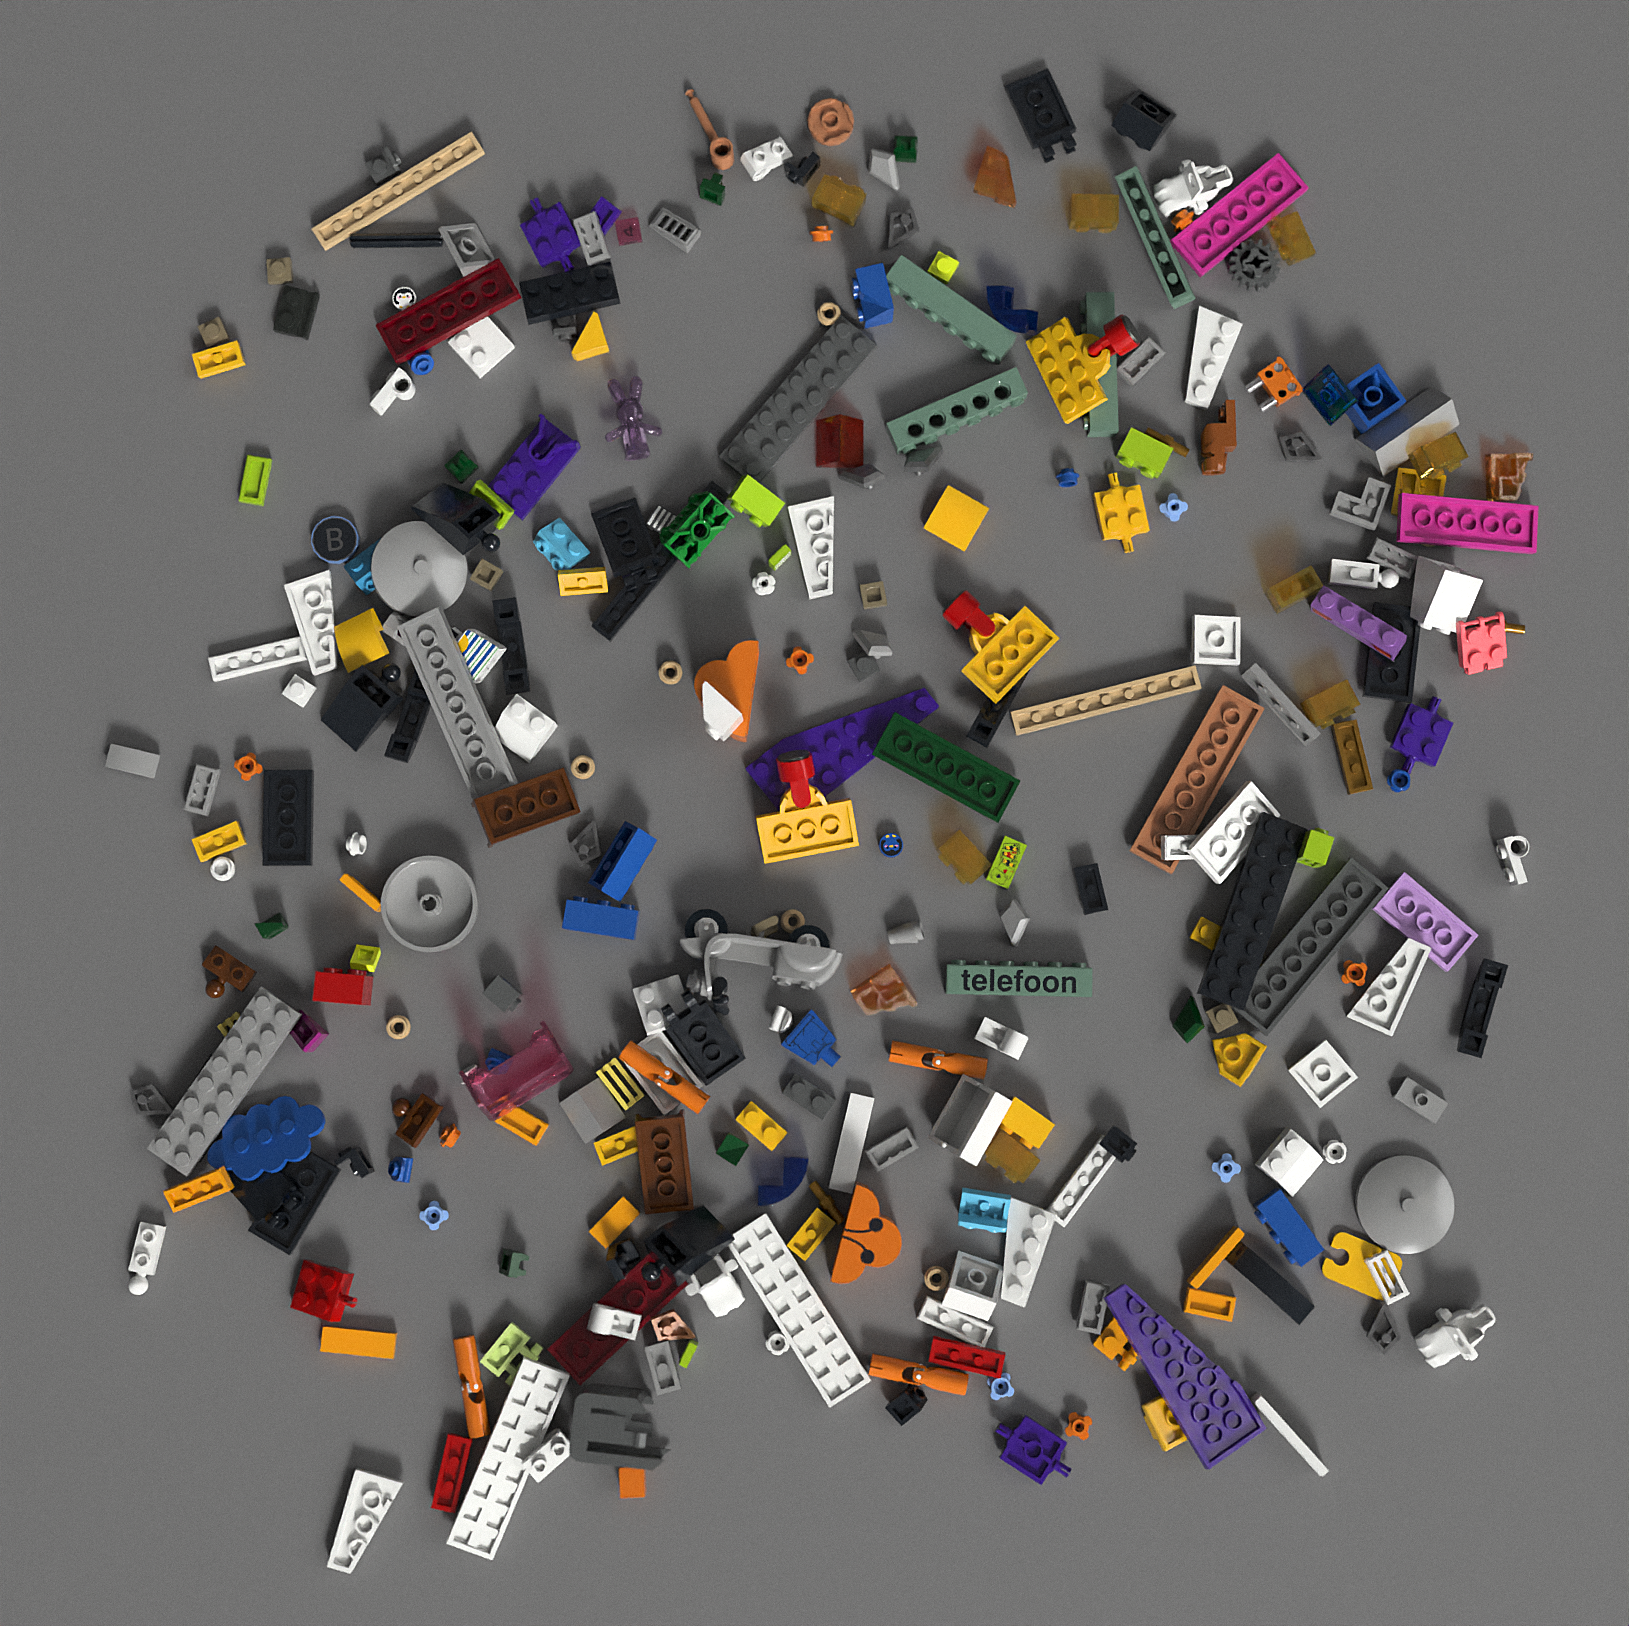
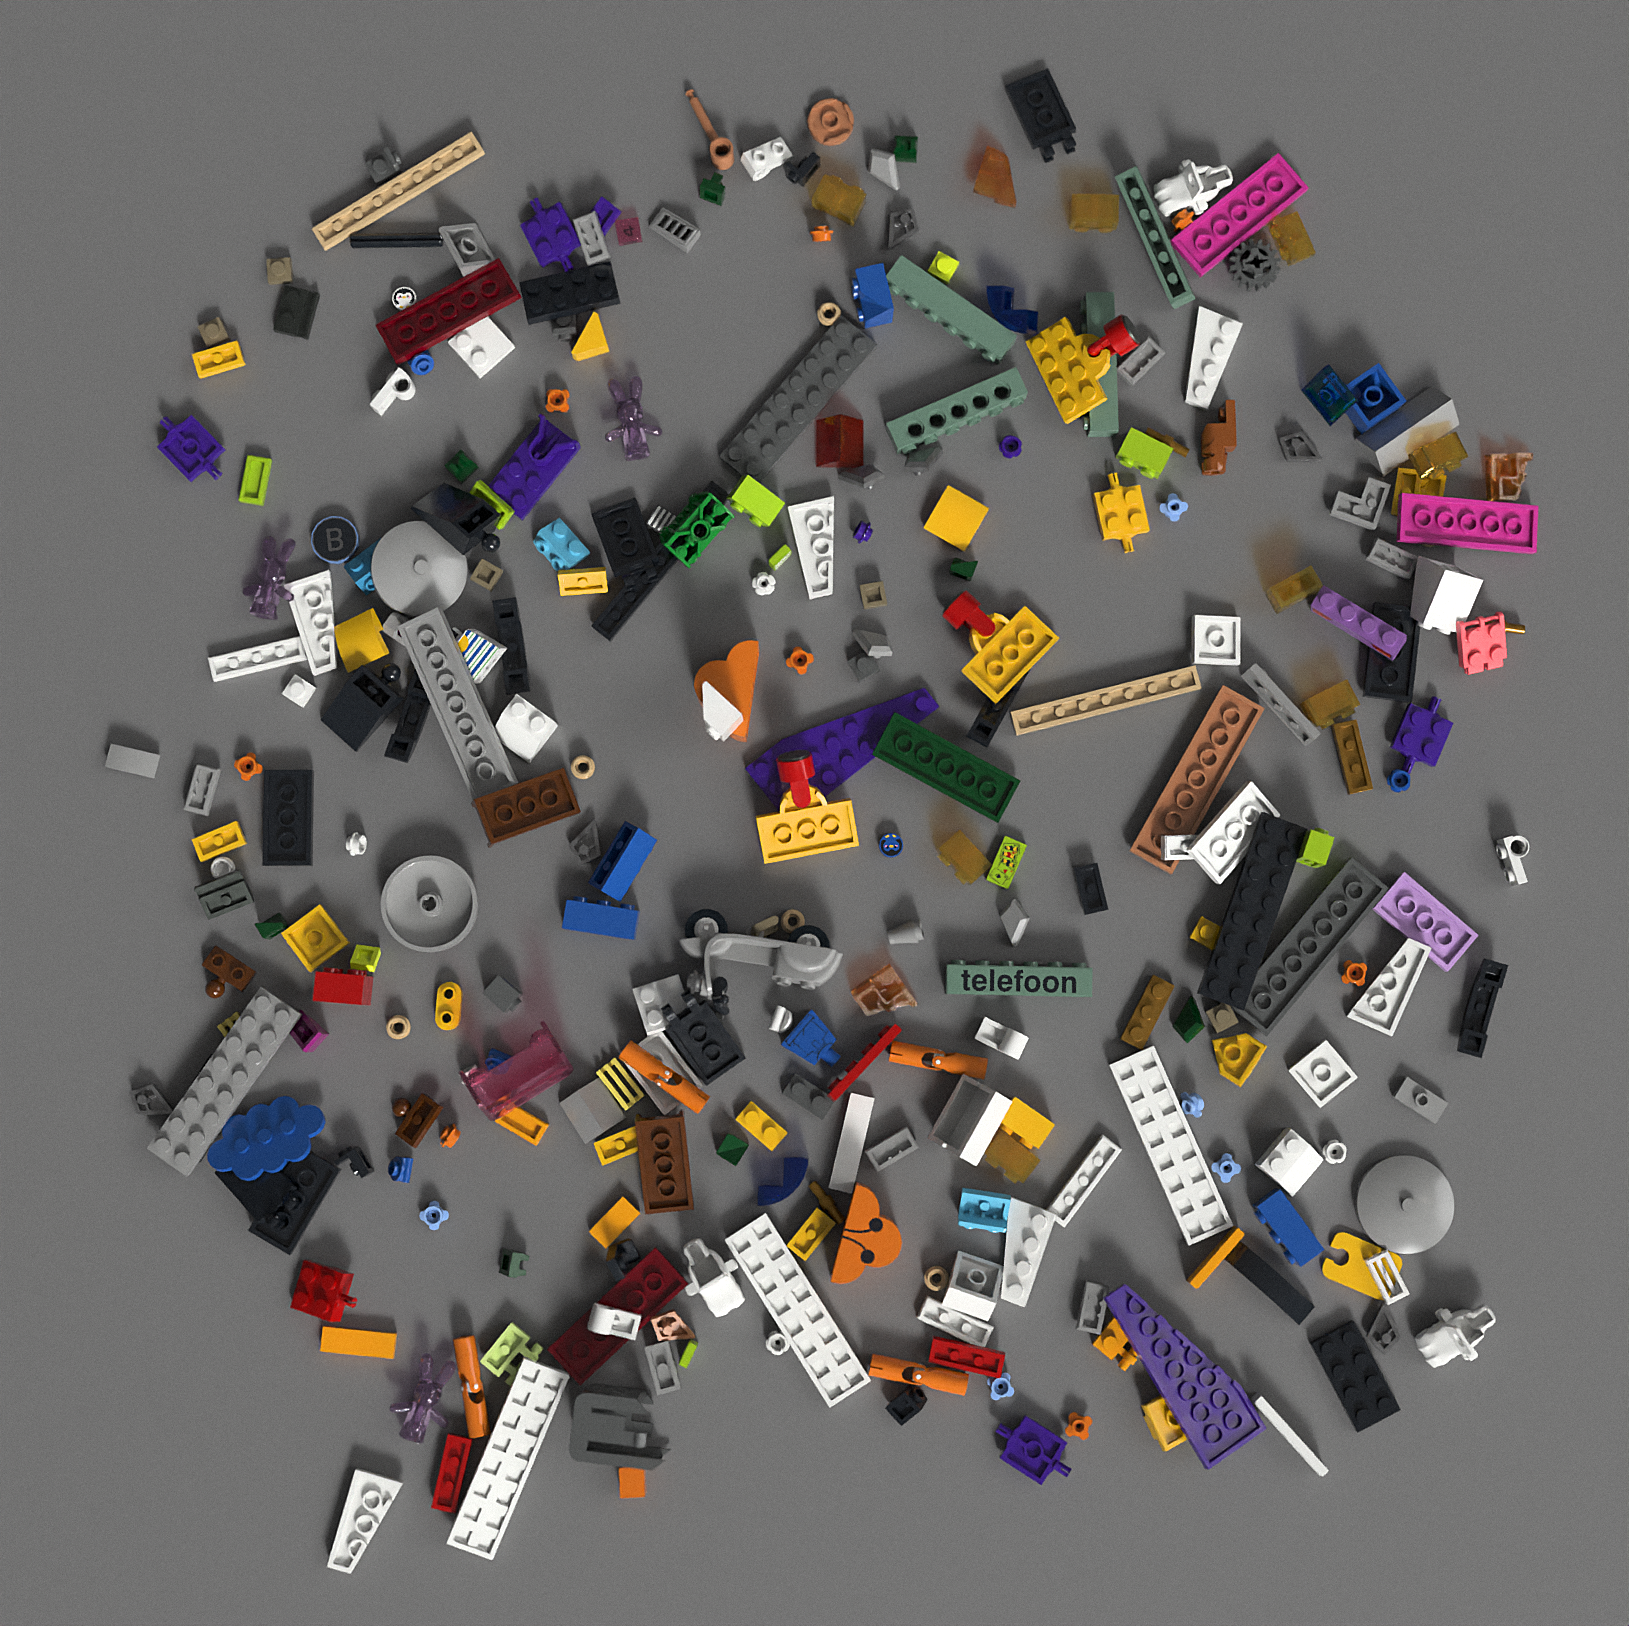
white plate [128,1222,166,1295] -> none
light orange tile [163,1166,234,1213] -> none
light orange tile [339,873,381,912] -> none
white plate [522,1428,570,1483] -> none
black slope [641,1205,735,1287] -> none
tan plate [659,661,683,685] -> none
blue plate [1056,468,1079,487] -> none
black bracket [1099,1125,1137,1163] -> none
black slope [1111,89,1177,152] -> none
light orange tile [1183,1287,1236,1322] -> none
orange piece [1245,356,1303,412] -> none
white plate [1328,559,1399,589] -> none
none -> dark purple plate [157,415,225,482]
none -> pearl dark grey plate [194,869,255,920]
none -> clear purple animal [242,536,296,620]
none -> yellow plate [281,904,350,972]
none -> clear purple animal [390,1353,456,1444]
none -> yellow plate [435,982,463,1030]
none -> orange plate [546,389,570,413]
none -> red plate [827,1023,902,1102]
none -> dark purple plate [852,520,873,543]
none -> dark green slope [949,557,978,581]
none -> dark purple plate [999,435,1022,459]
none -> white plate [1109,1046,1233,1245]
none -> pearl gold plate [1119,975,1175,1050]
none -> light blue plate [1180,1092,1204,1118]
none -> black plate [1309,1320,1401,1433]

